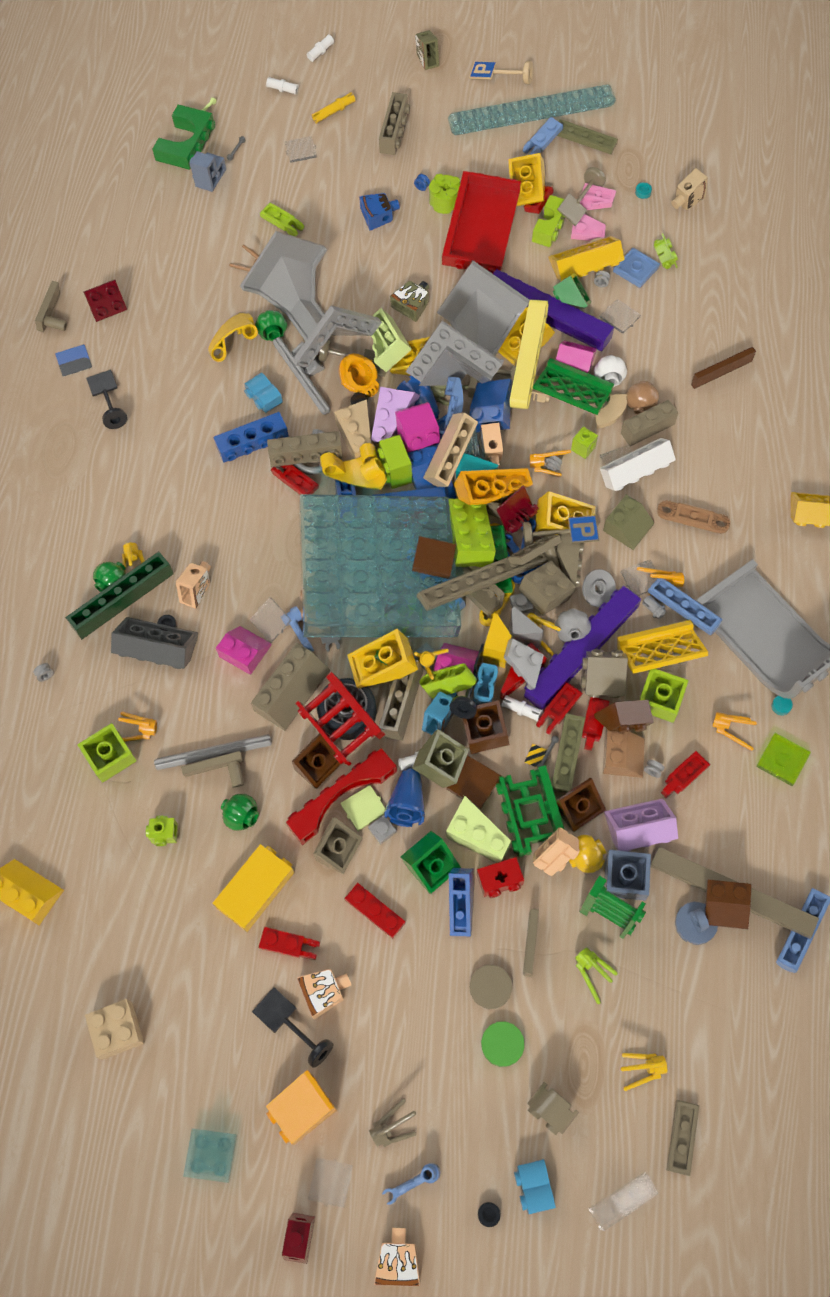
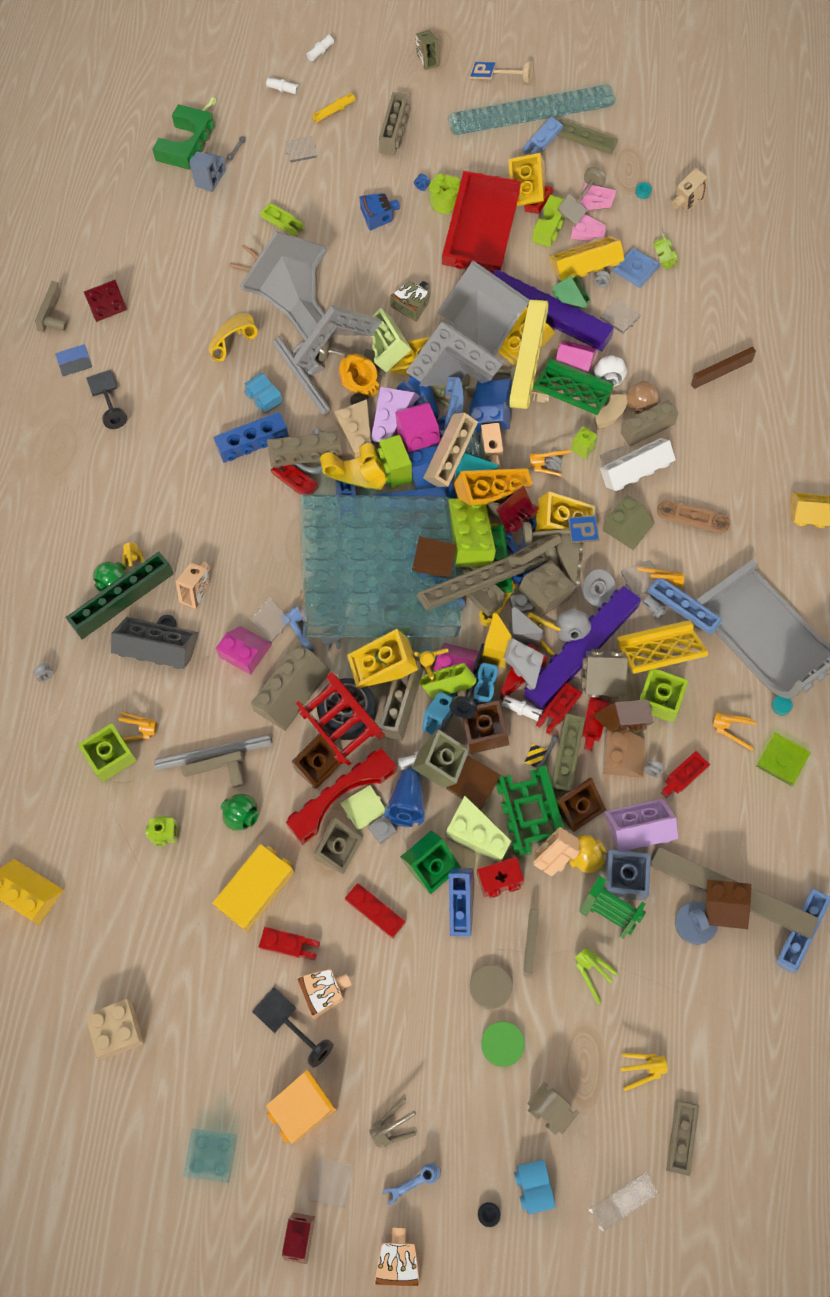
green plant [255,310,287,341] -> none

